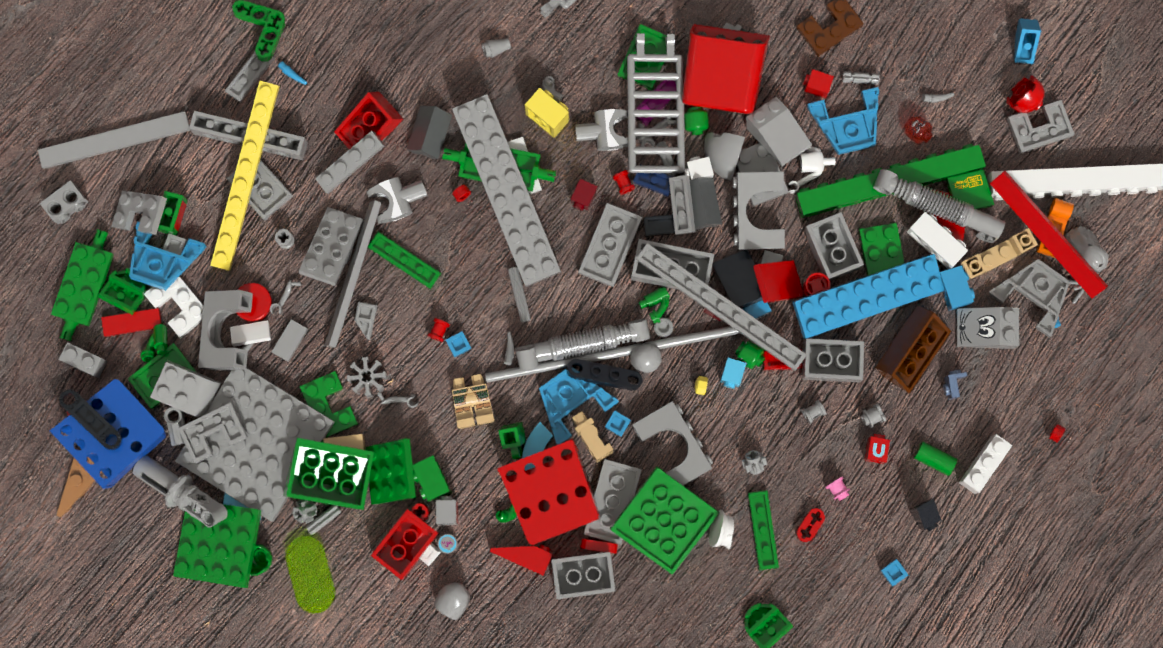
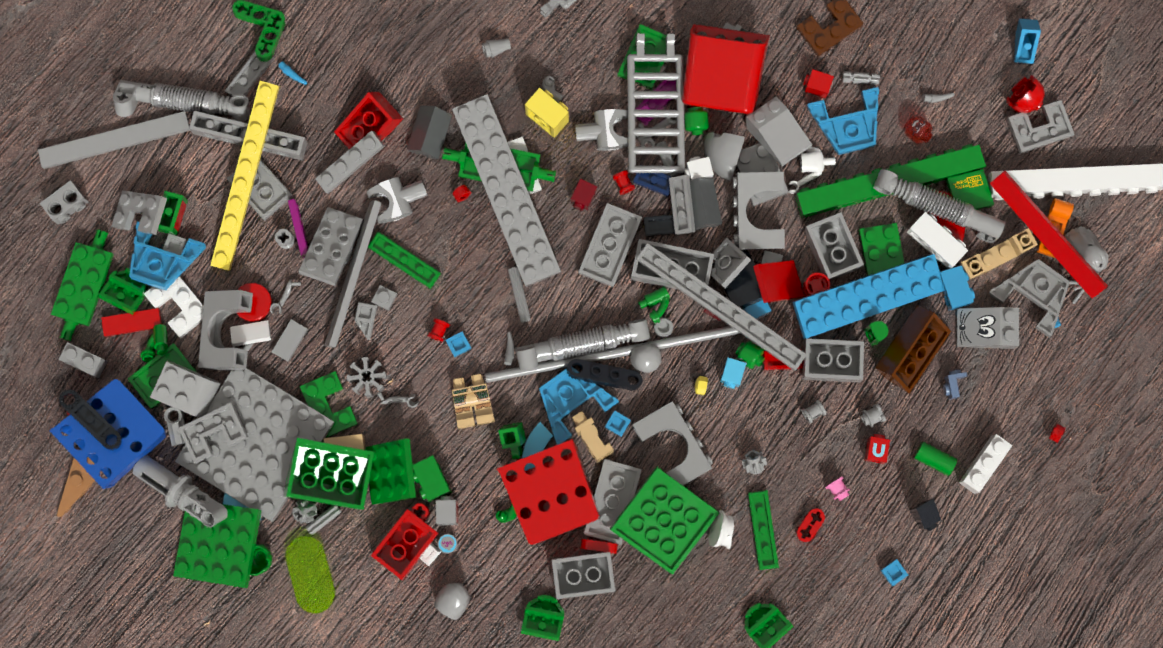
red slope [490,544,553,576] -> none
none -> light grey piece [113,80,250,121]
none -> magenta tile [288,199,309,259]
none -> light grey plate [371,285,398,311]
none -> green slope [521,595,564,641]
none -> light grey plate [711,238,751,288]
none -> green brick [864,321,888,346]

